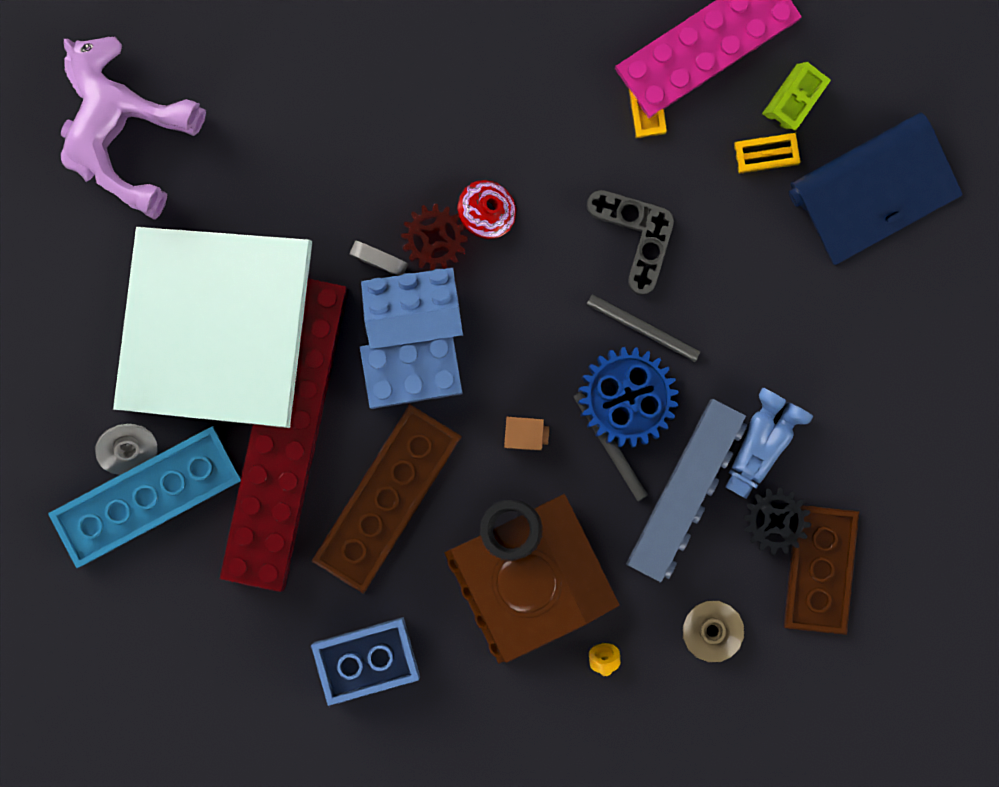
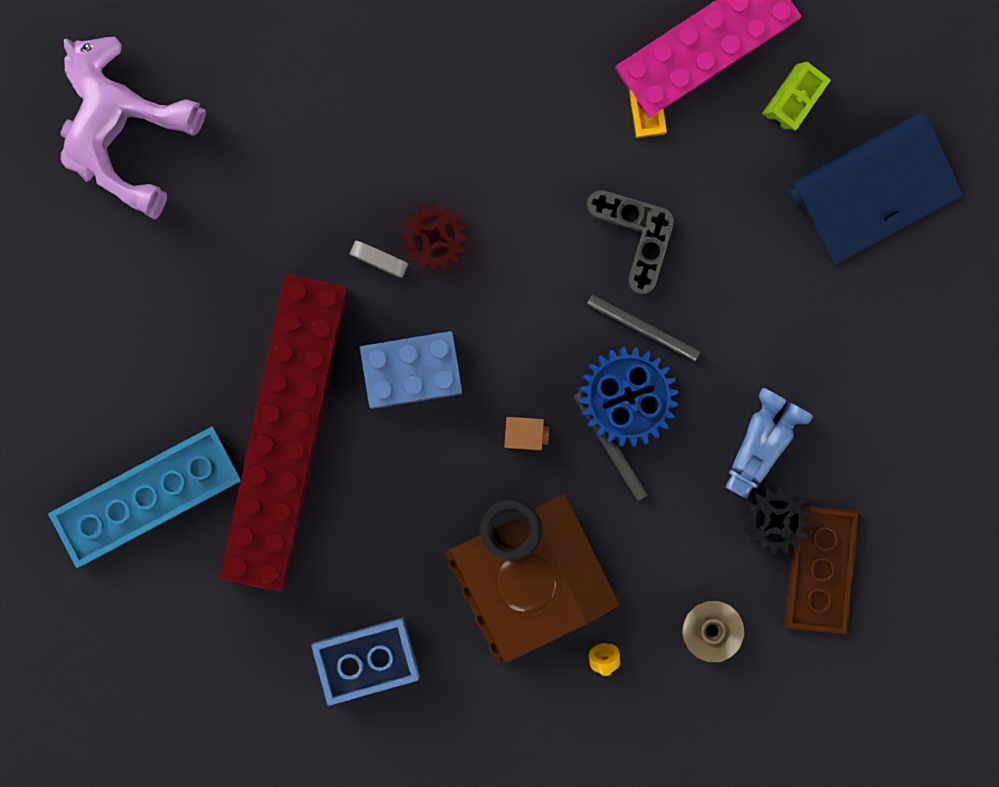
light grey dish [95,424,157,475] -> none
light aqua tile [113,227,312,428] -> none
reddish brown tile [312,404,462,594] -> none
medium blue brick [361,268,463,349] -> none
dish [457,180,516,239] -> none
sand blue brick [626,399,747,582] -> none
yellow tile [734,133,801,174] -> none

